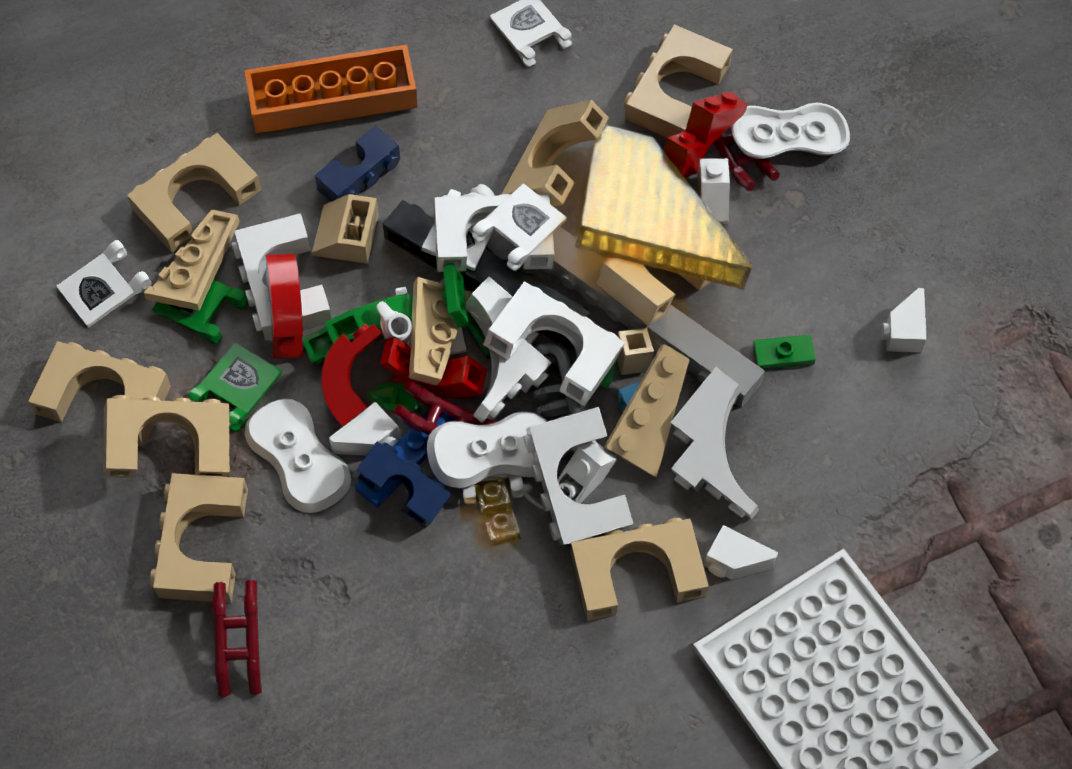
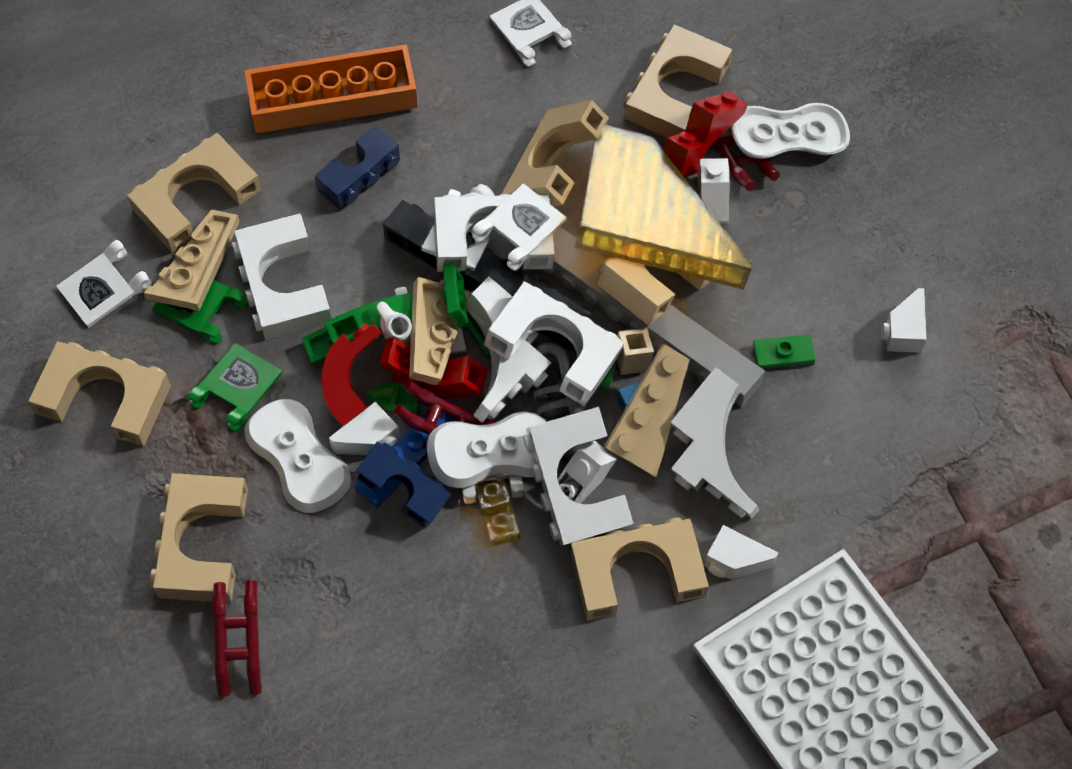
tan arch [103,395,230,478] -> none
red arch [266,253,303,359] -> none
tan slope [312,194,379,264] -> none

